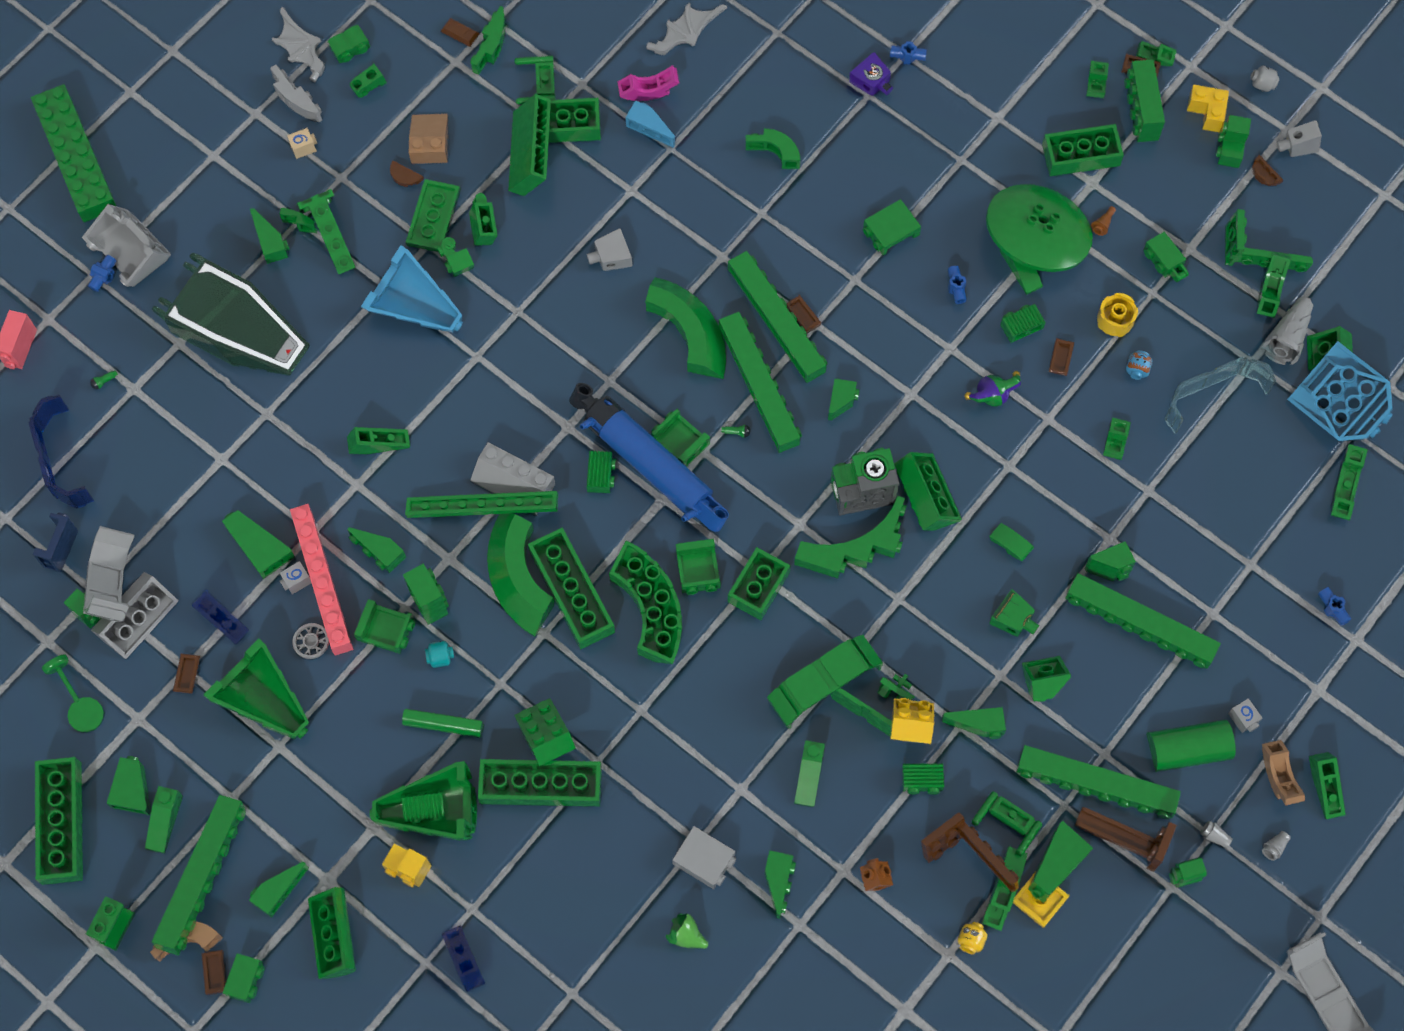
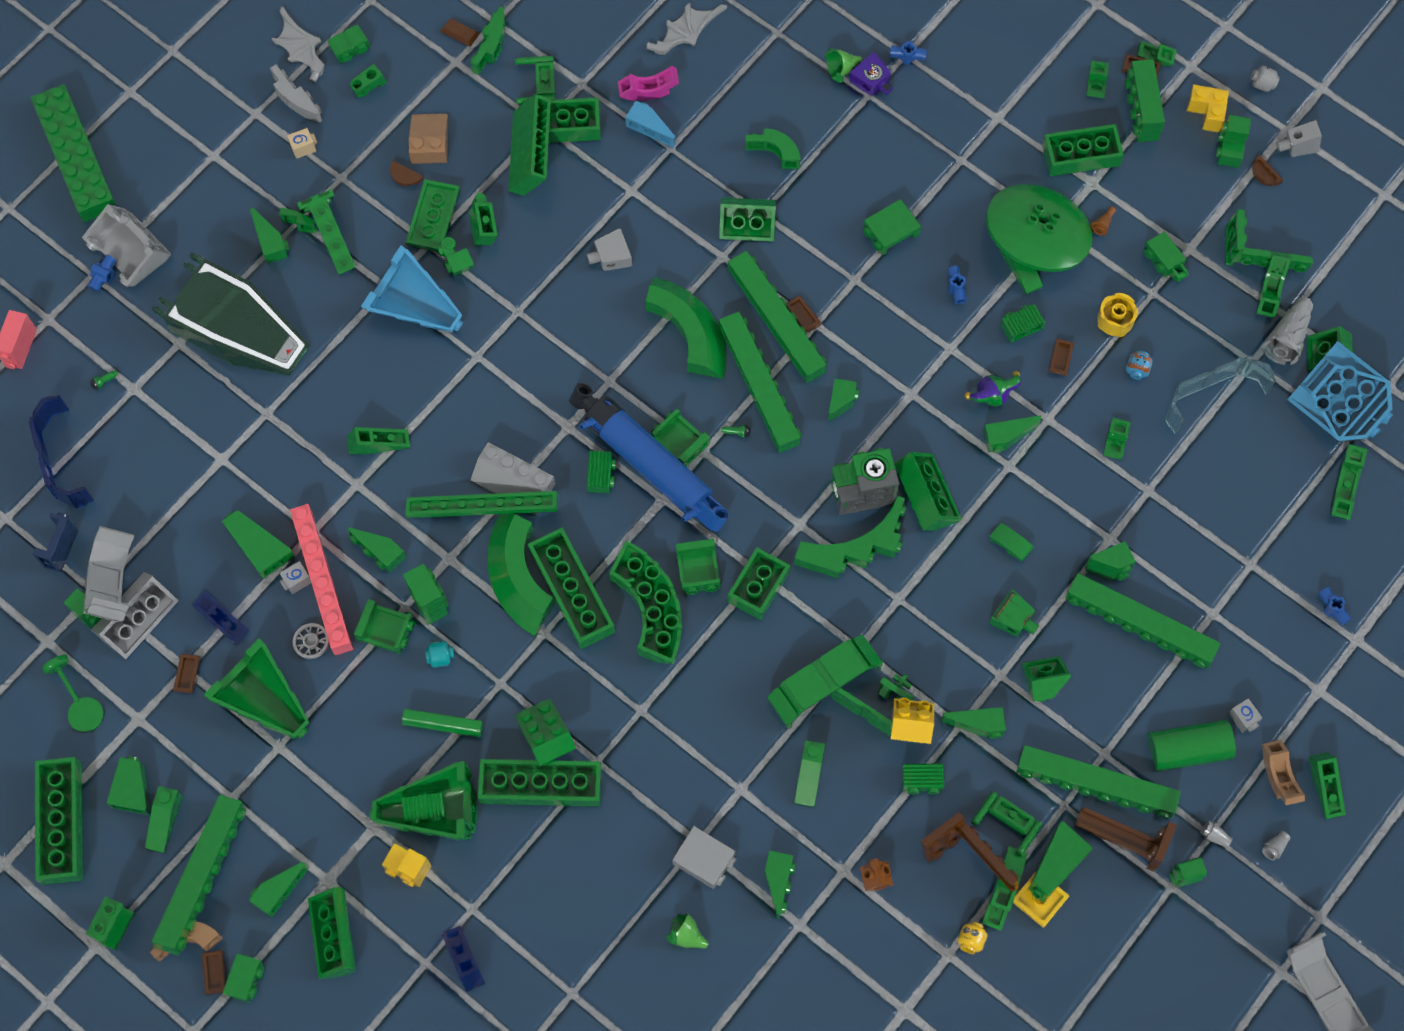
none -> green slope [719,197,776,242]
none -> hat [824,47,862,82]
none -> green slope [983,415,1042,453]

